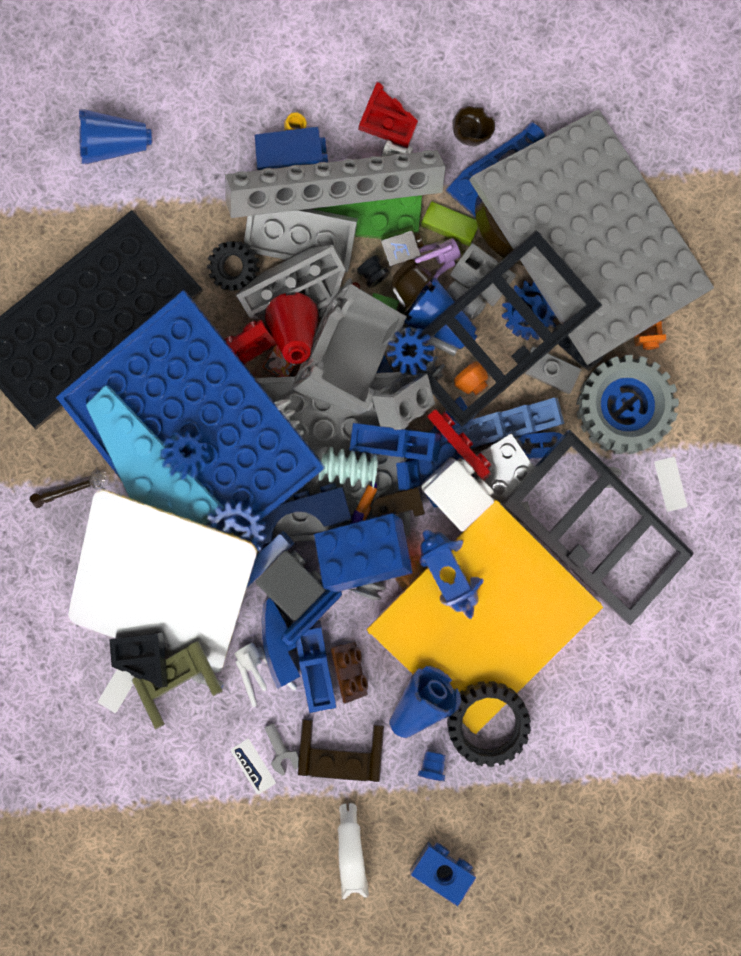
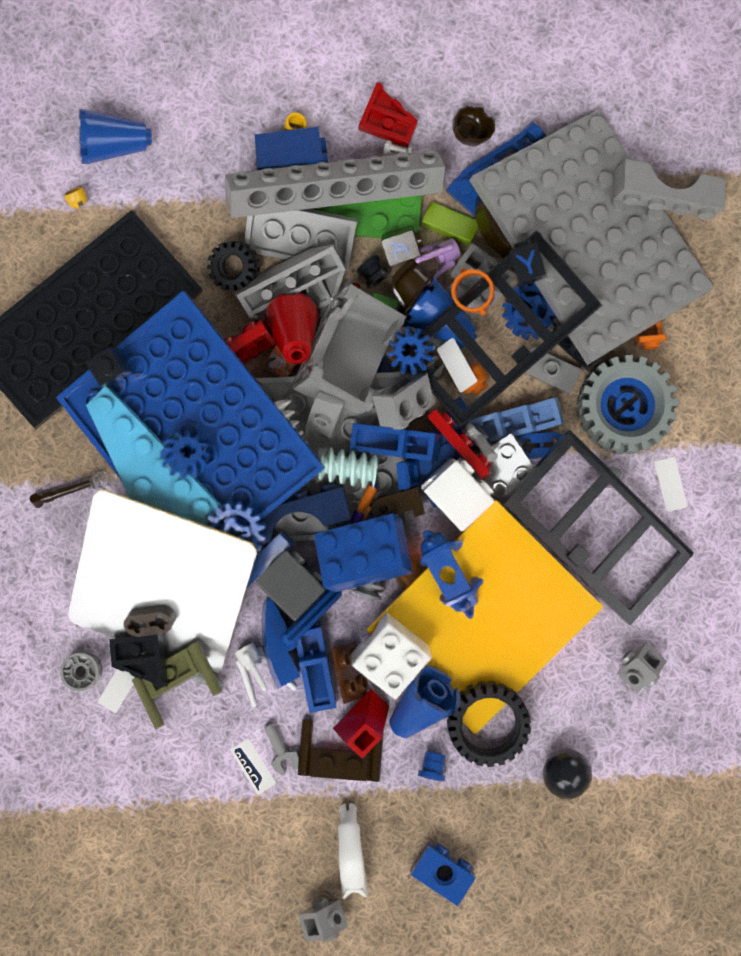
none -> light grey wheel [60,652,102,691]
none -> yellow hinge [63,186,87,209]
none -> black brick [85,347,133,387]
none -> dark brown beam [123,605,176,637]
none -> light grey brick [298,897,348,942]
none -> light grey plate [305,391,345,438]
none -> red slope [333,689,389,759]
none -> white piece [351,612,432,700]
none -> white sticker [437,338,477,392]
none -> orange piece [451,268,495,316]
none -> light grey bar [462,421,497,462]
none -> black brick [509,240,547,286]
none -> black piece [543,749,592,799]
none -> light grey arch [613,159,726,220]
none -> light grey brick [617,642,667,692]

